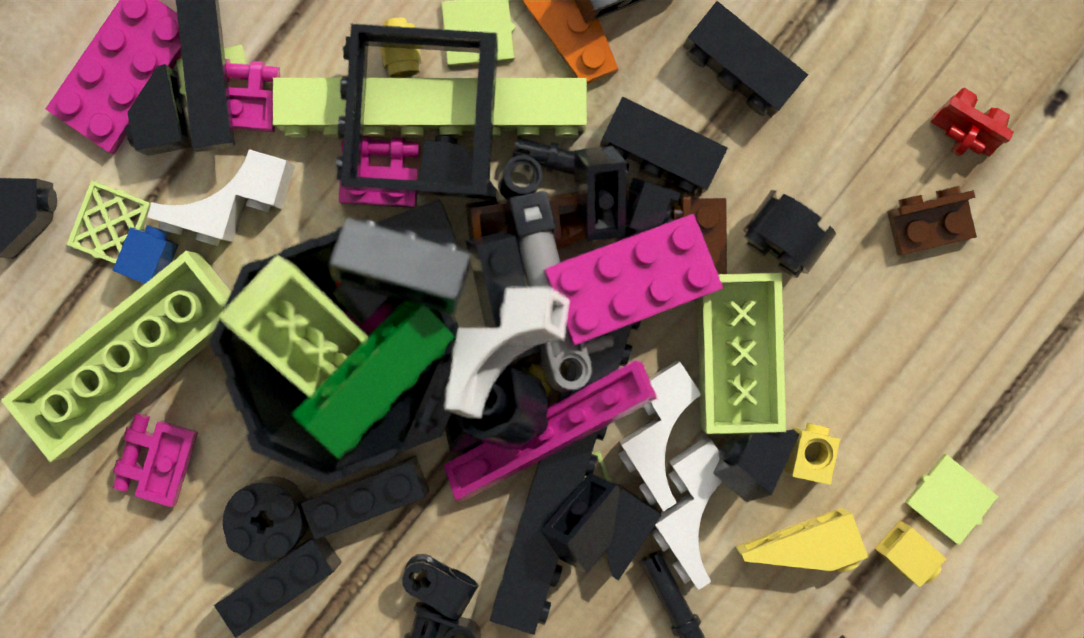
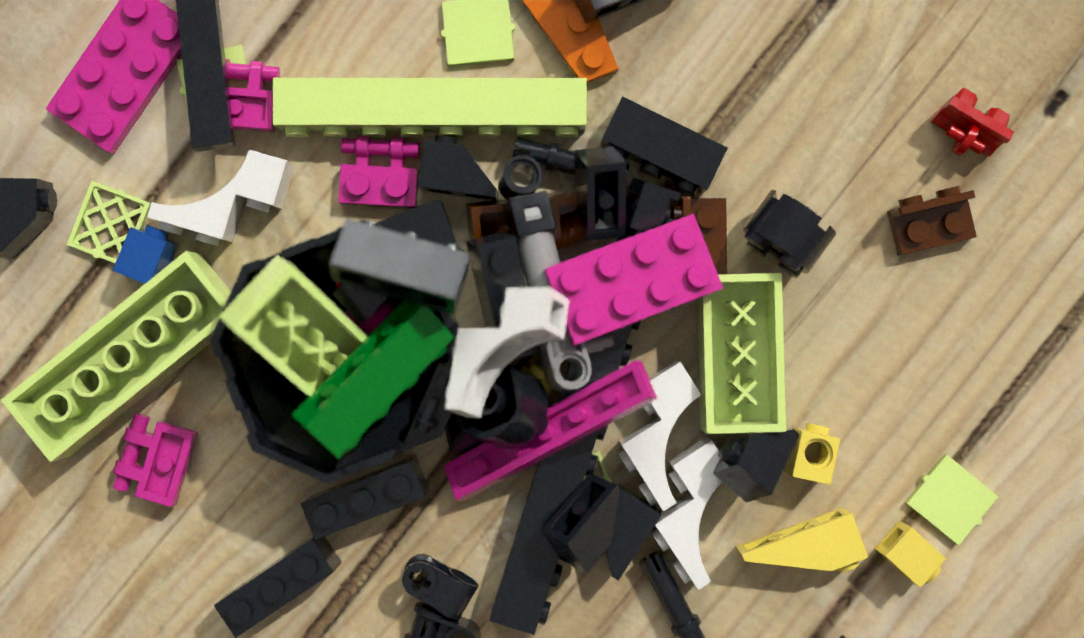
black slope [126,64,192,156] -> none
black brick [223,476,309,562] -> none
black window [335,24,498,199] -> none
light yellow brick [380,18,422,78] -> none
black brick [683,1,808,118] -> none

